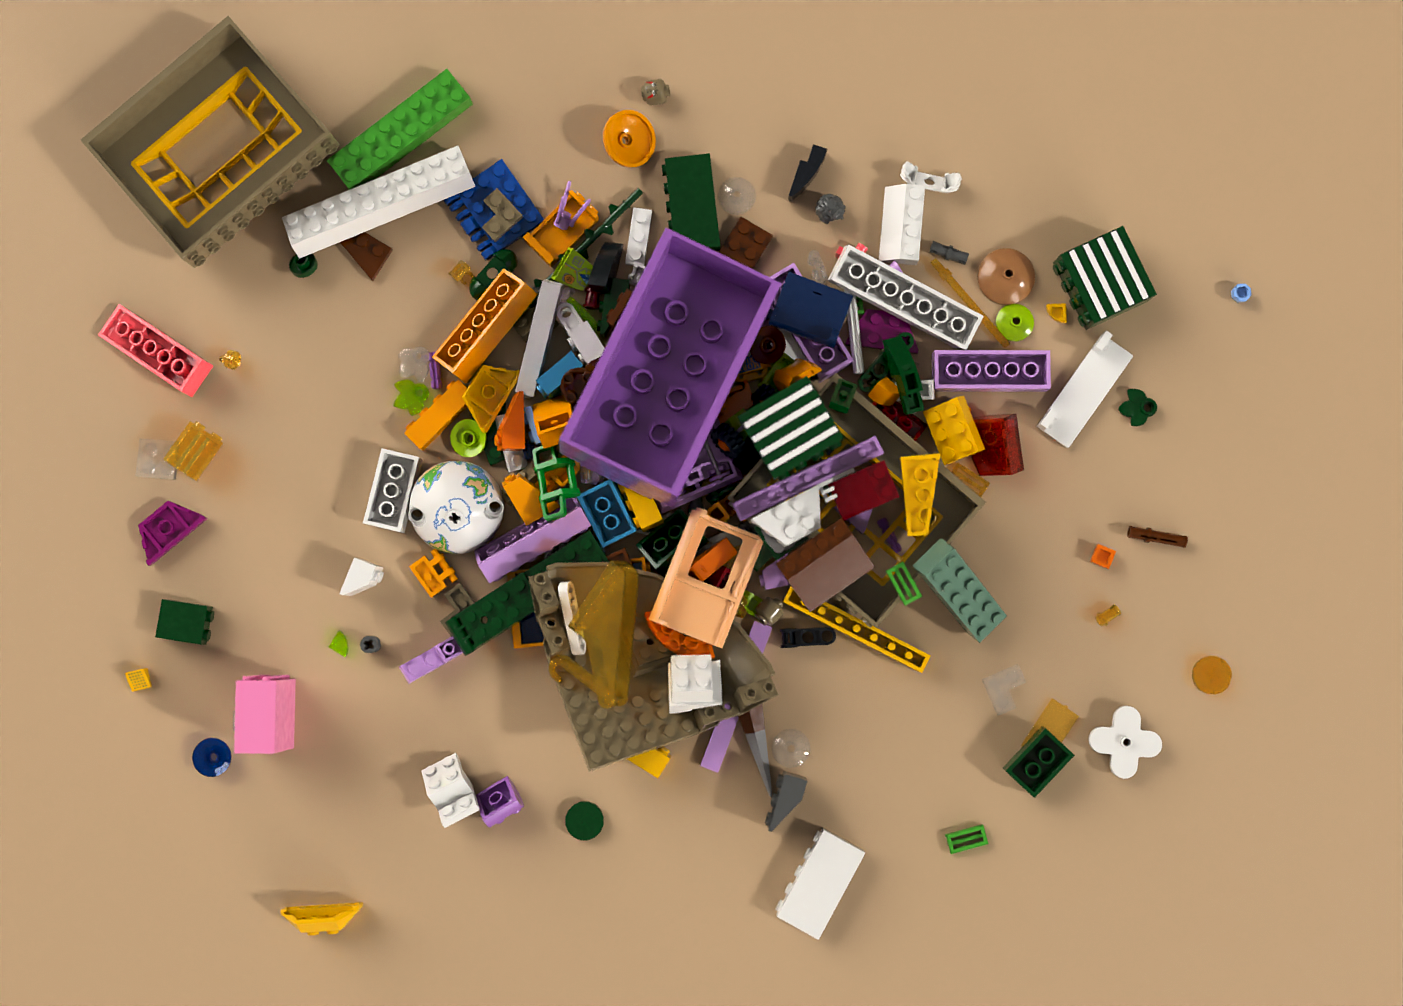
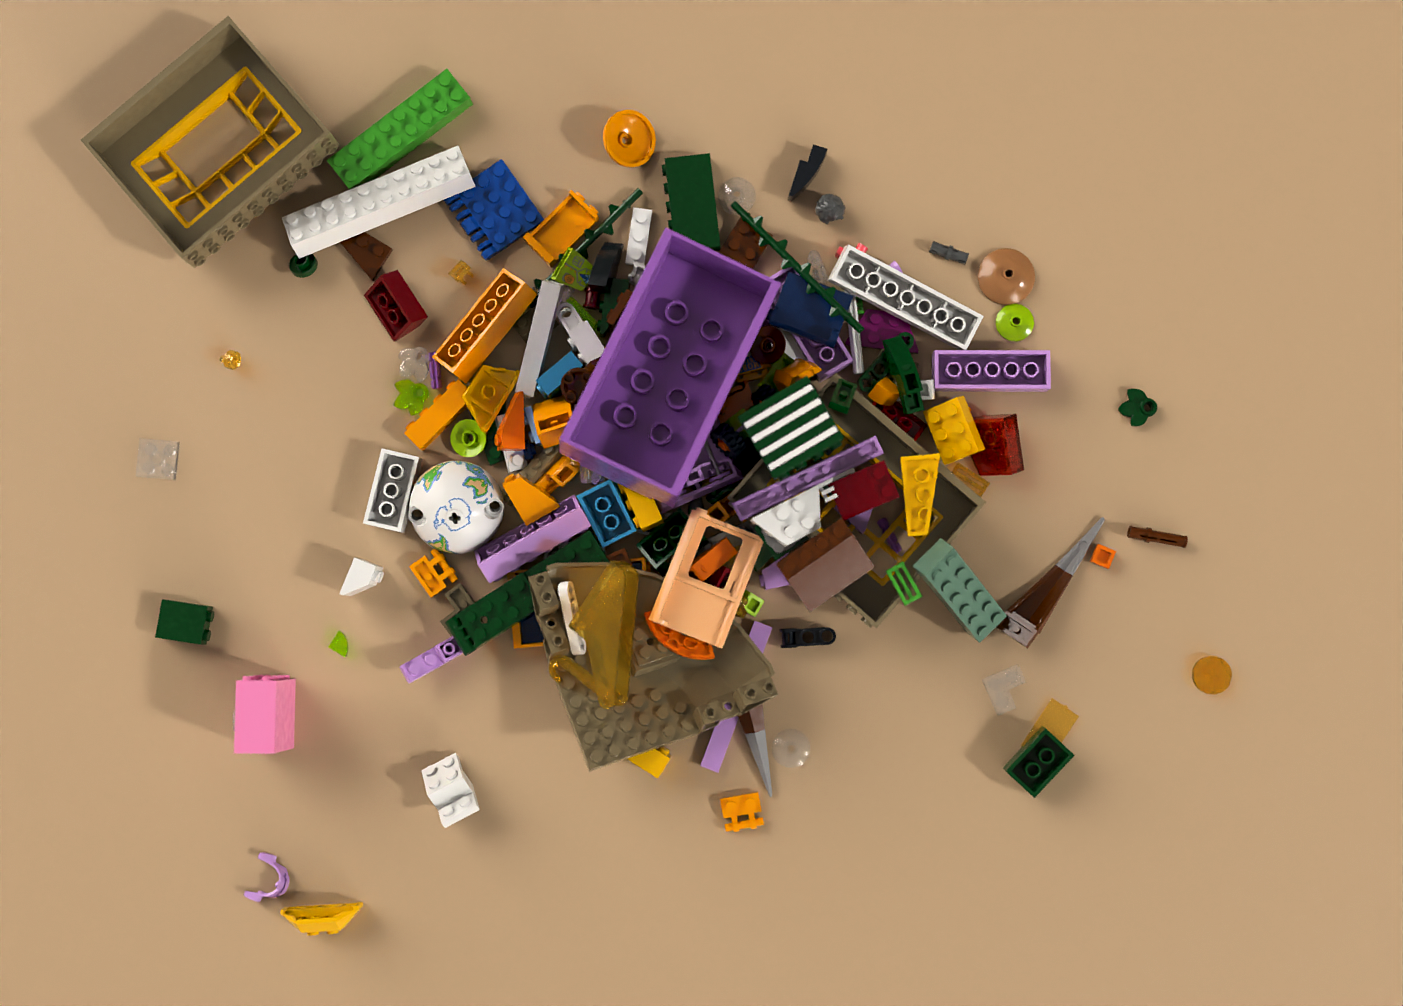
coral slope [98,304,213,397] -> none
yellow slope [125,668,152,692] -> none
magenta wing [138,501,208,566] -> none
clear yellow brick [163,421,223,482] -> none
clear blue dish [192,738,232,777] -> none
dark grey bush [360,636,381,653] -> none
dark green piece [469,249,518,300] -> none
medium lavender brick [476,776,524,827] -> none
dark tan plate [482,188,523,242] -> none
green bar [532,446,581,521] -> none
lavender plant [554,181,591,230] -> none
dark green tile [565,801,604,840] -> none
dark tan head [641,79,670,105] -> none
white piece [668,655,722,714] -> none
dark tan head [755,597,784,626] -> none
dark grey slope [765,771,808,832] -> none
white brick [775,828,865,940] -> none
yellow brick [782,585,931,673] -> none
white slope [879,184,925,265] -> none
white piece [900,161,962,193] -> none
clear yellow bar [930,258,1010,349] -> none
bright green tile [945,824,988,854] -> none
white bracket [1036,331,1133,448] -> none
yellow tile [1046,303,1067,323] -> none
dark green brick [1053,226,1157,330] -> none
white plant [1088,706,1162,779] -> none
clear yellow pin [1095,604,1121,627] -> none
light blue tile [1231,283,1251,303] -> none
none -> lavender helmet [244,852,290,902]
none -> dark red slope [364,270,428,342]
none -> light orange plate [720,792,764,832]
none -> dark green plant [731,201,864,333]
none -> reddish brown plate [996,517,1105,649]

